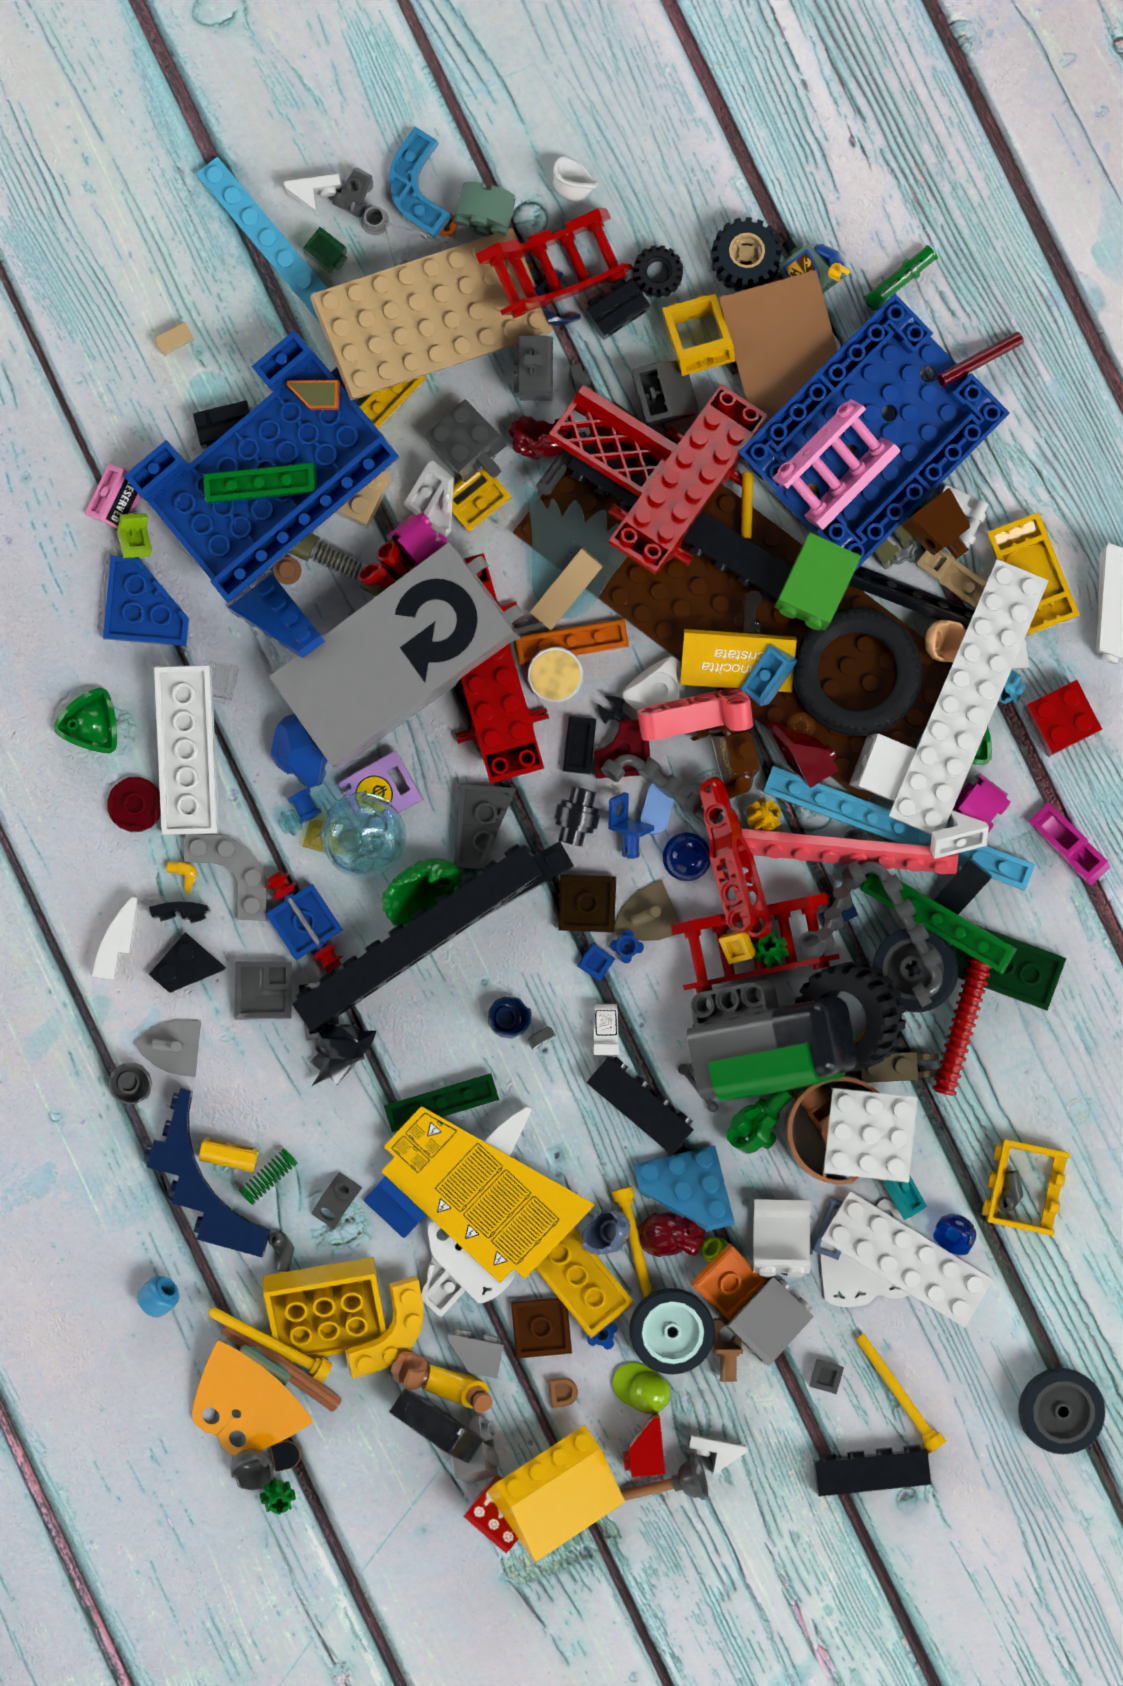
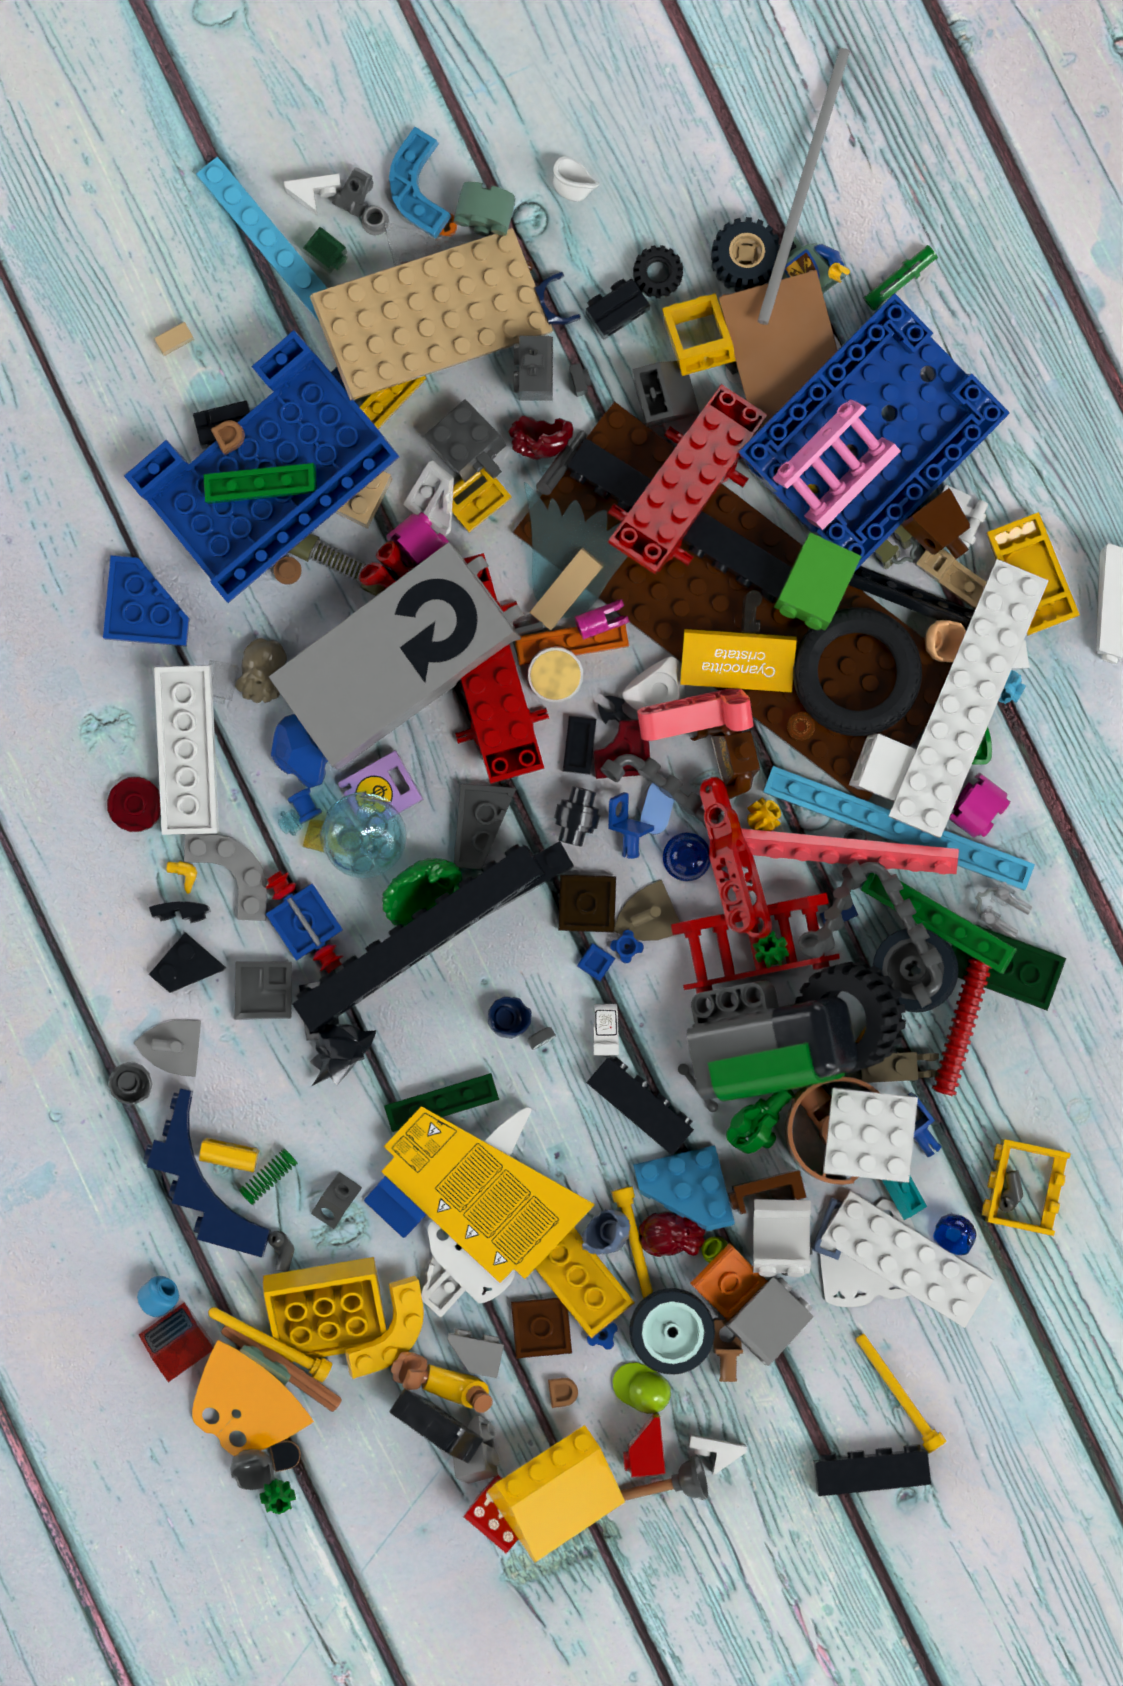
green hat [54,688,117,753] -> none
bright pink panel [85,464,141,529] -> none
white slope [92,897,140,981] -> none
lime bracket [117,513,152,558] -> none
blue wing [228,574,325,658] -> none
olive tile [287,380,340,410] -> none
red fence [475,208,633,318] -> none
red fence [547,385,677,497] -> none
yellow plate [718,932,756,964] -> none
yellow piece [740,472,753,539] -> none
dark azure slope [740,644,797,706] -> none
dark red slope [767,721,839,788] -> none
dark grey plate [809,1359,844,1394] -> none
white slope [930,811,989,859] -> none
black tile [934,858,992,915] -> none
dark red piece [937,332,1024,387] -> none
wheel [1018,1368,1105,1454] -> none
red brick [1024,680,1102,757] -> none
dark pink slope [1029,802,1110,887] -> none
none -> clear red slope [139,1302,215,1382]
none -> medium nougat tile [211,420,245,455]
none -> dark tan hair [235,638,287,703]
none -> dark pink hinge [574,599,629,640]
none -> reddish brown panel [728,1169,807,1214]
none -> light grey piece [757,48,850,325]
none -> blue bracket [908,1092,942,1157]
none -> piece [975,882,1033,939]

